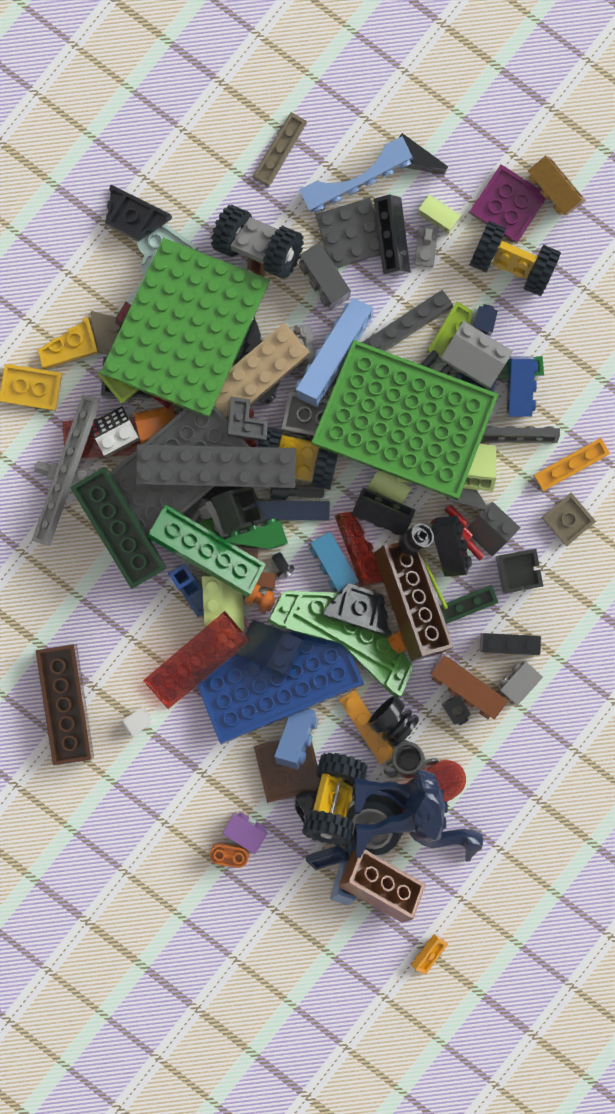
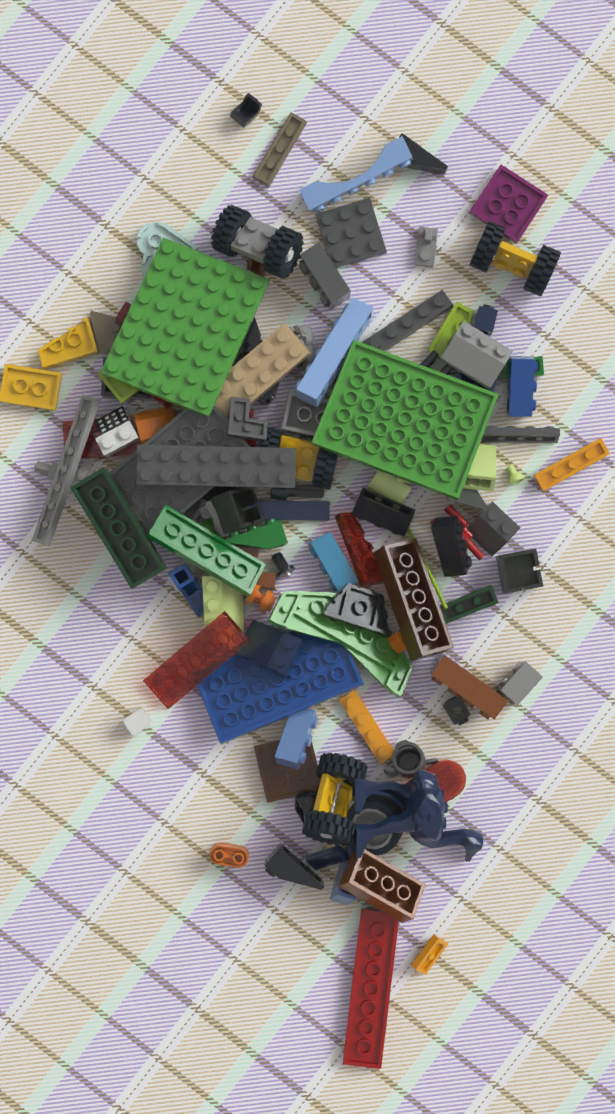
reddish brown brick [35,644,94,766] -> none
black wing [105,185,172,242] -> none
medium lavender brick [222,812,268,854] -> none
black wheel [367,695,419,747] -> none
black brick [374,194,411,276] -> none
black wheel [399,523,434,555] -> none
yellowish green brick [417,195,462,235] -> none
black brick [480,633,541,655] -> none
pearl gold slope [528,155,586,216] -> none
dark tan plate [541,492,596,546] -> none
none -> black bracket [230,93,262,128]
none -> black slope [264,843,324,890]
none -> red plate [343,908,399,1069]
none -> yellowish green piece [507,465,525,486]

